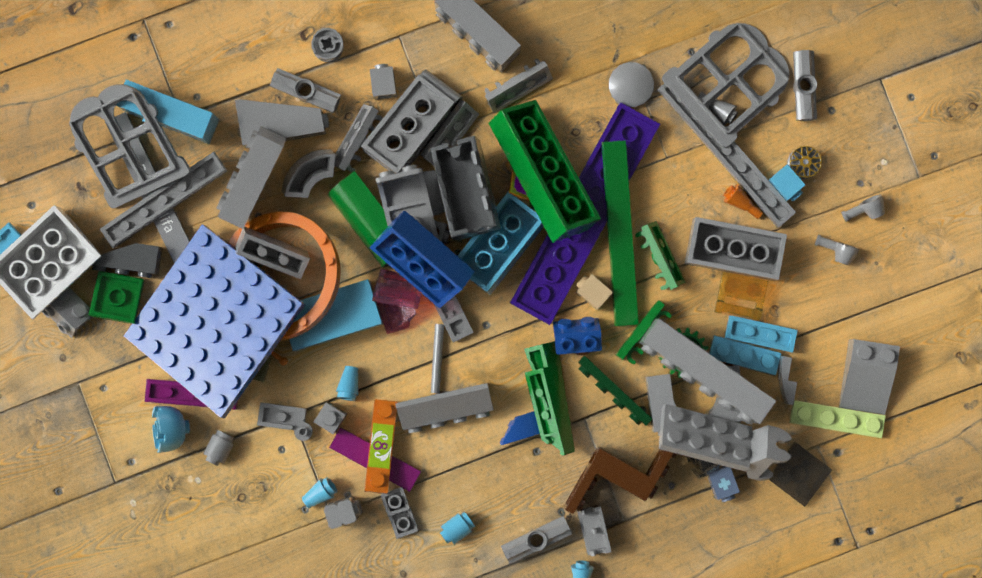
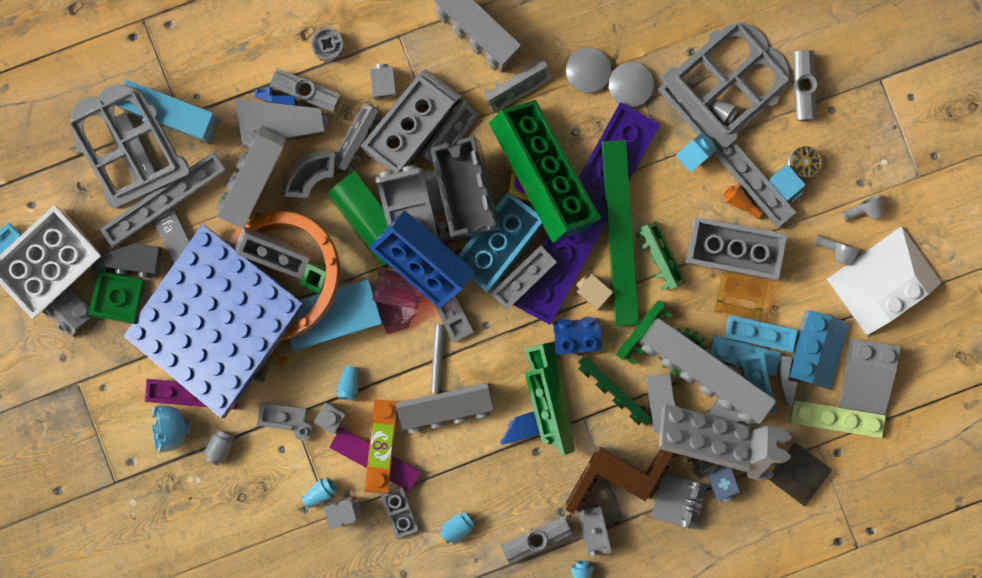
none -> blue slope [255,87,297,106]
none -> green brick [300,261,326,294]
none -> light grey plate [491,246,557,310]
none -> light grey dish [566,48,611,93]
none -> light grey hinge [651,474,707,530]
none -> medium azure brick [676,132,718,173]
none -> medium azure plate [740,350,776,413]
none -> dark azure slope [789,310,849,390]
none -> white slope [827,226,942,335]

